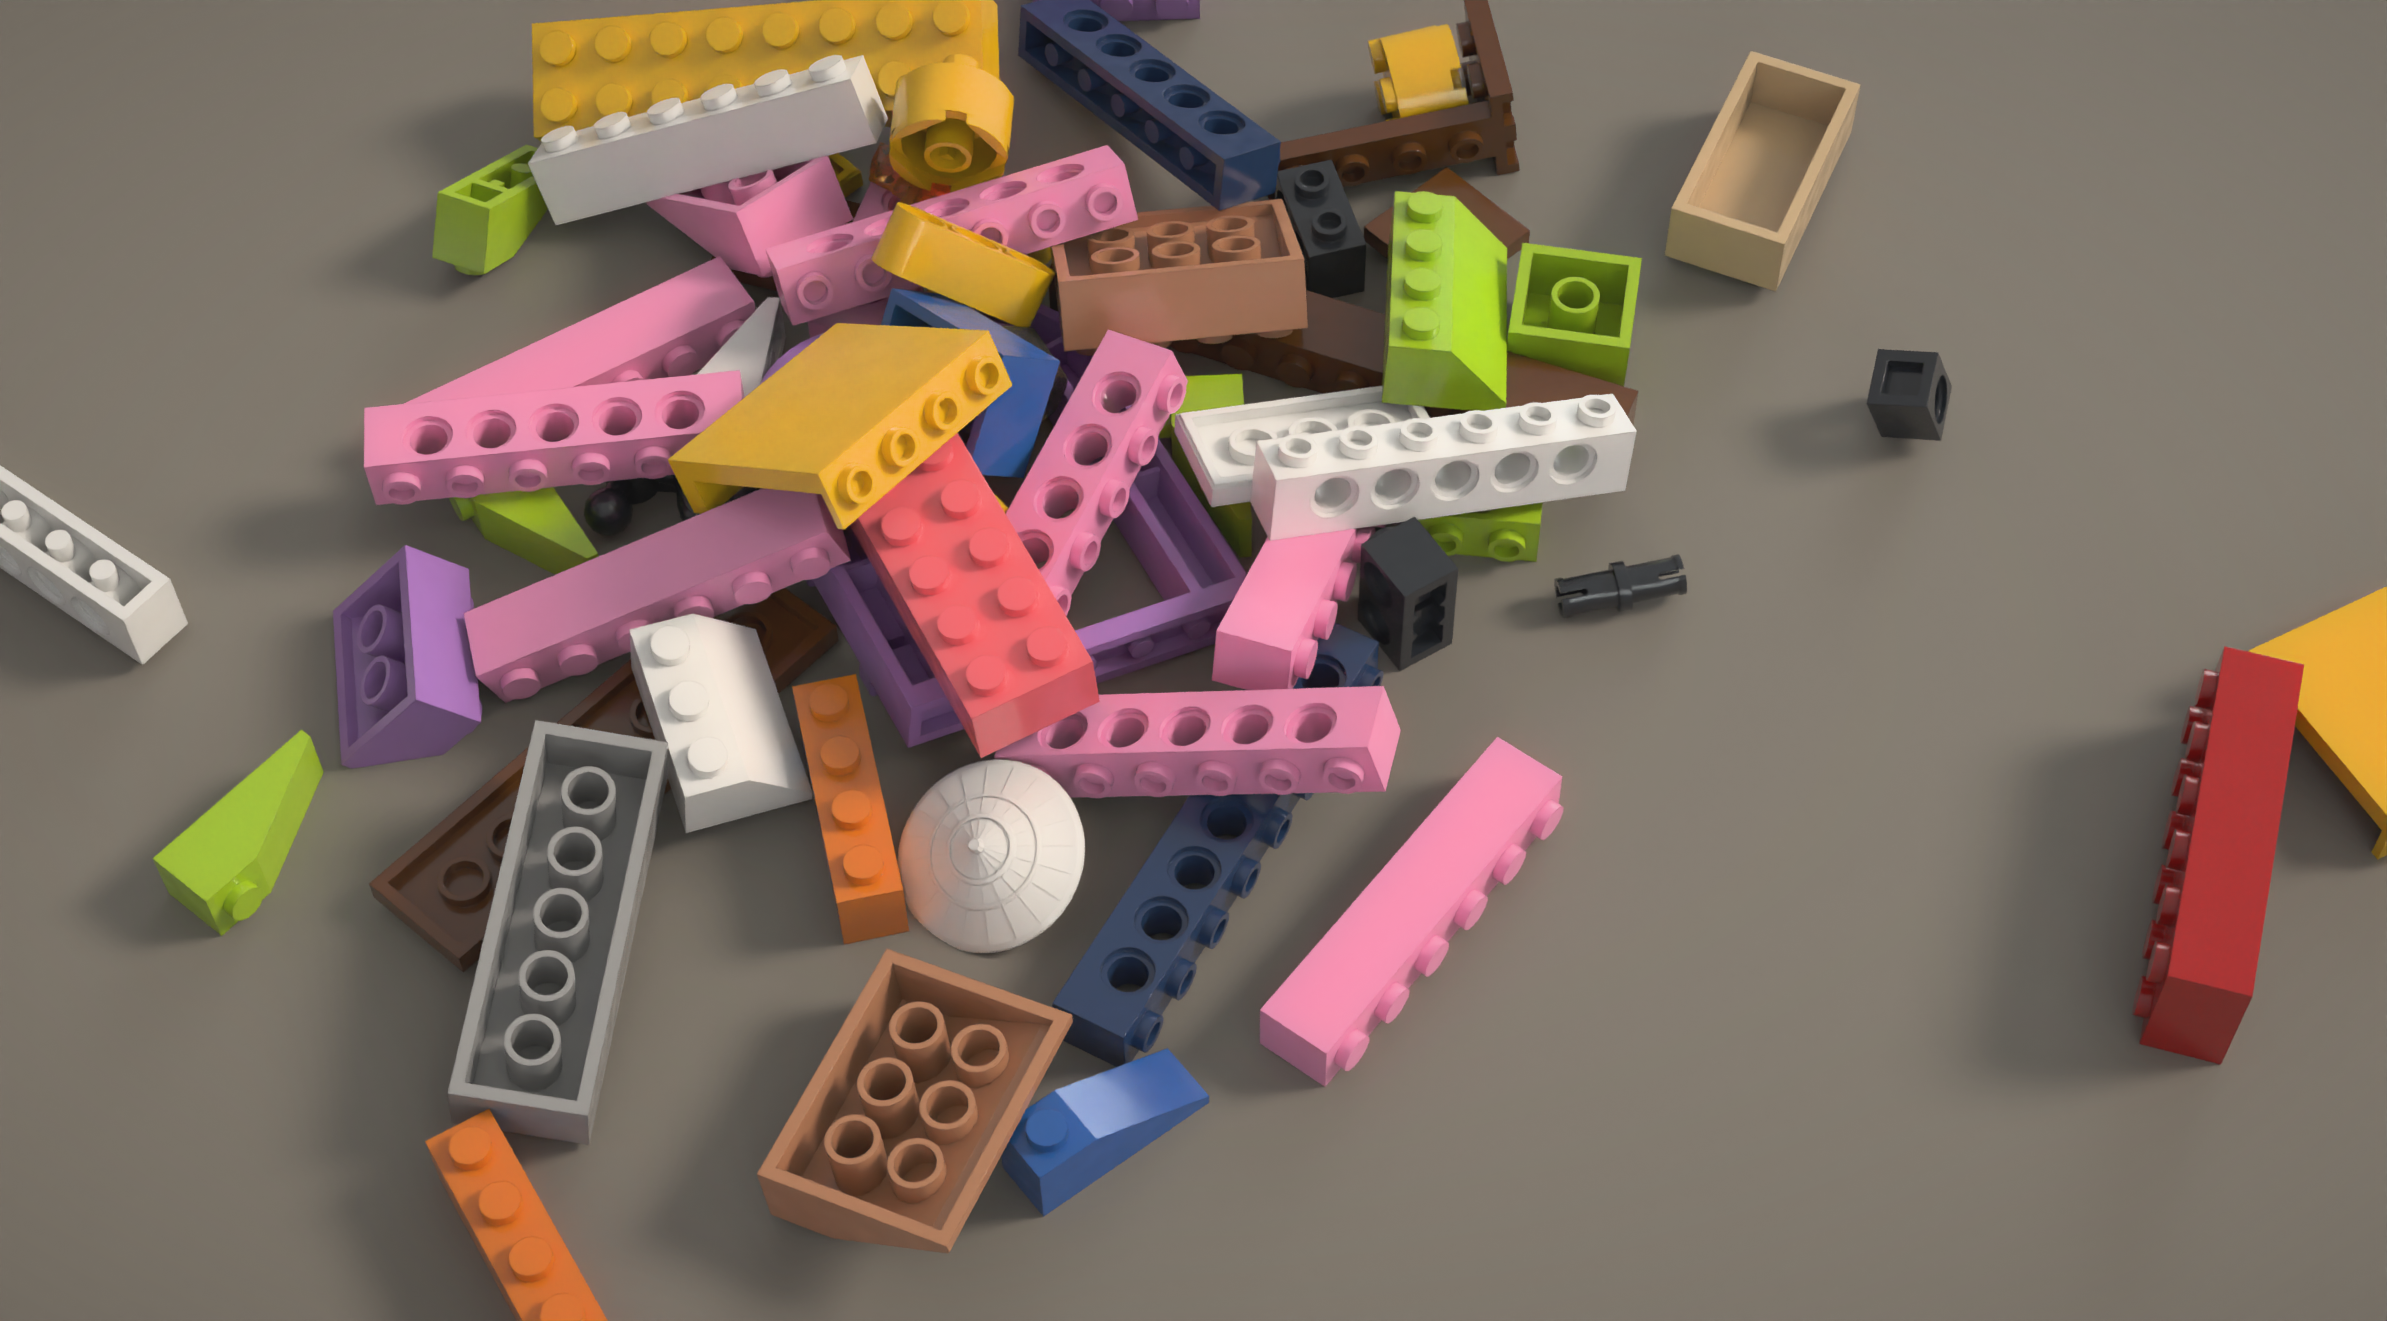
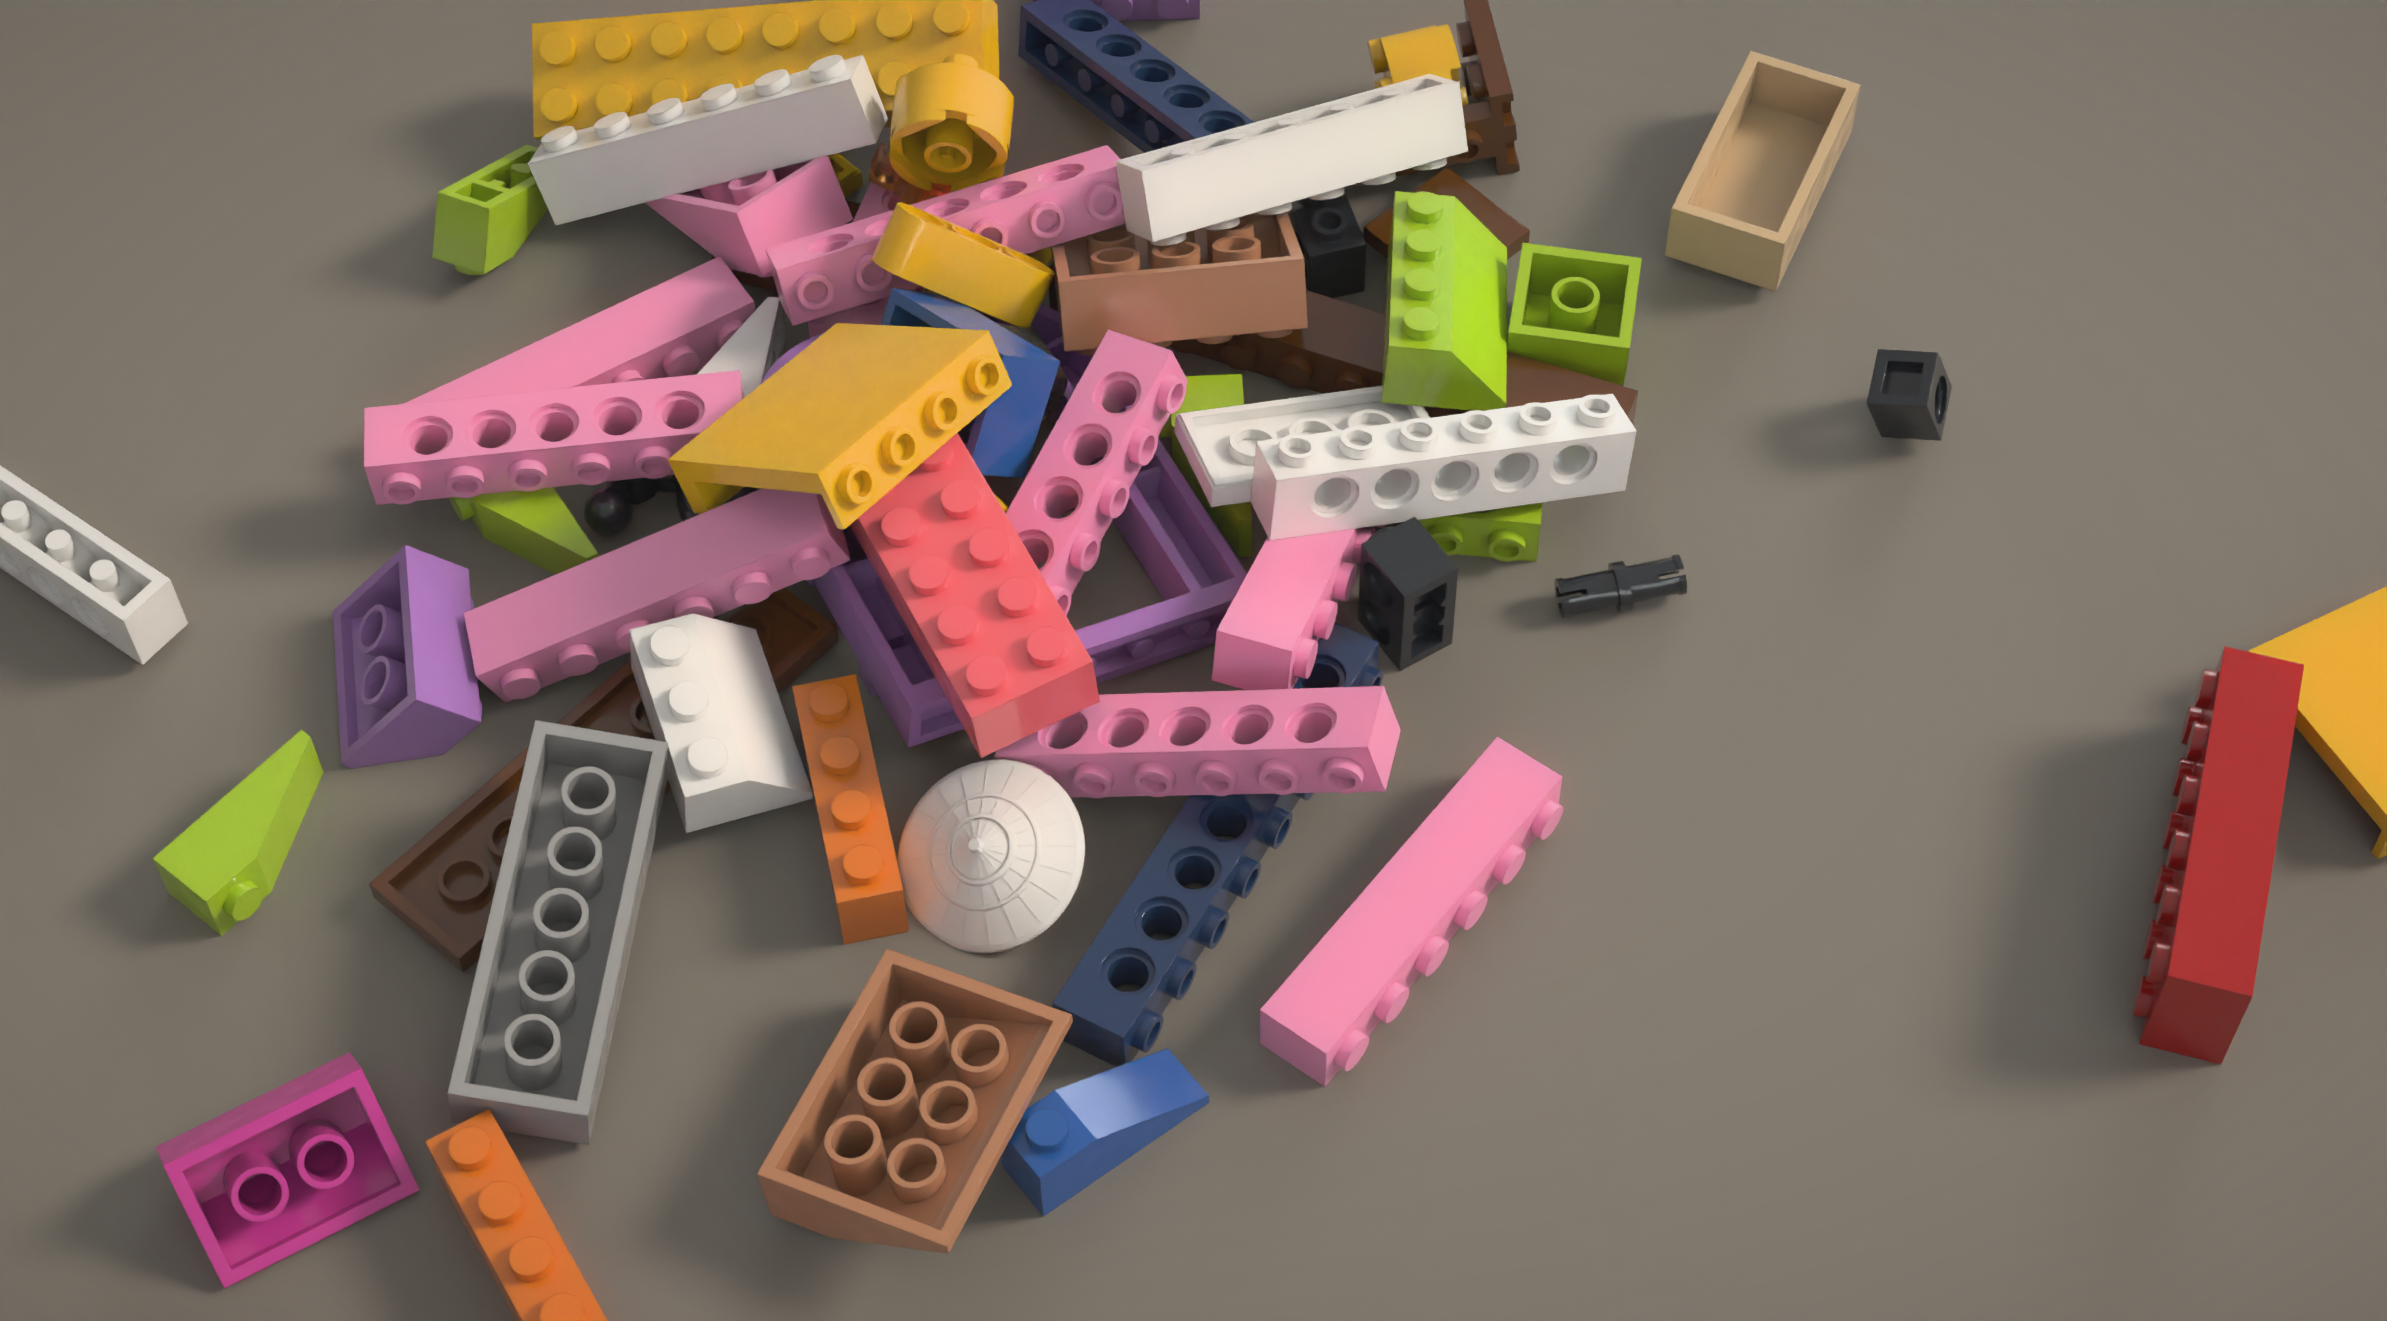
none -> dark pink slope [156,1052,420,1289]
none -> white brick [1115,74,1468,246]

